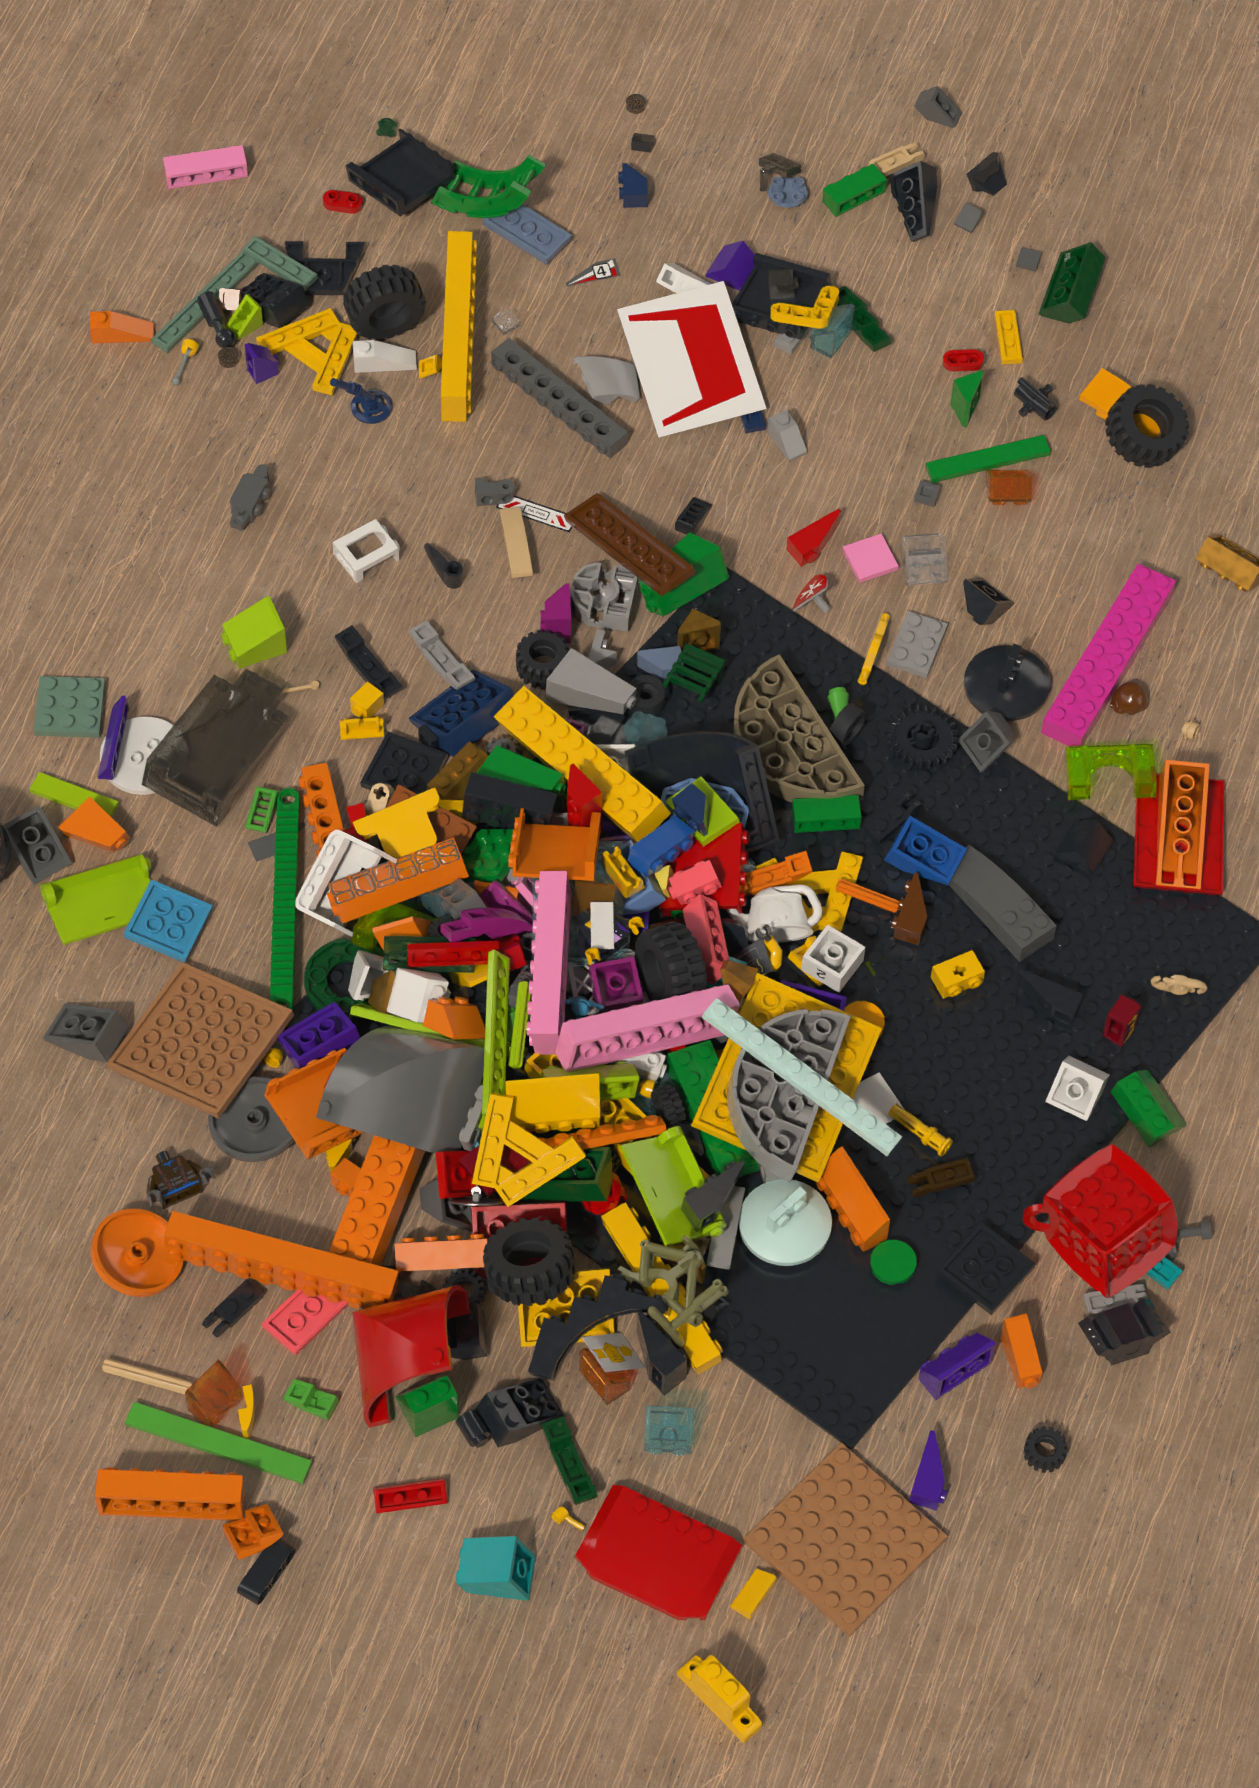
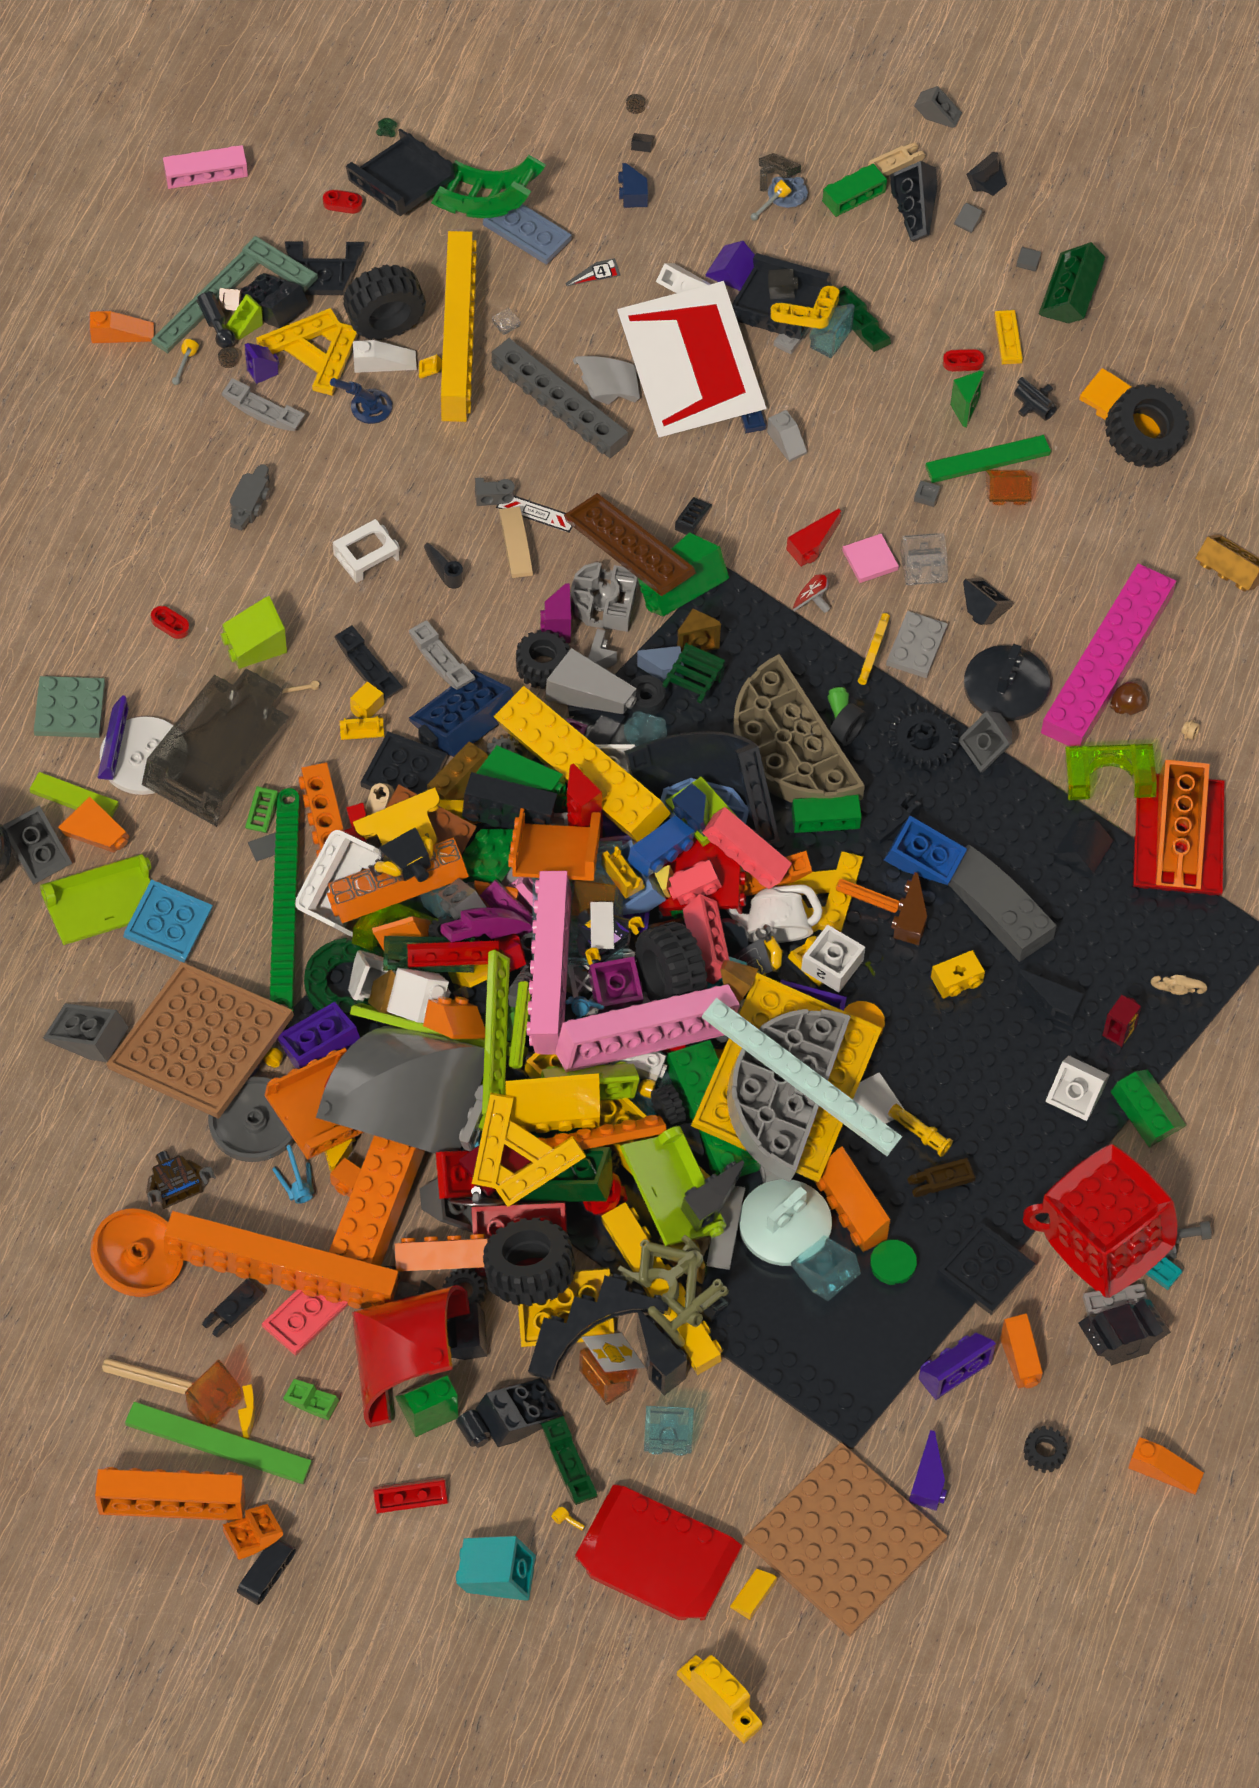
none -> red plate [151,606,189,639]
none -> light grey slope [222,378,305,431]
none -> dark azure plant [272,1145,314,1204]
none -> black torso [368,828,434,882]
none -> coral brick [702,807,792,889]
none -> hinge [751,180,792,221]
none -> clear light blue slope [791,1235,861,1301]
none -> orange slope [1128,1437,1204,1495]

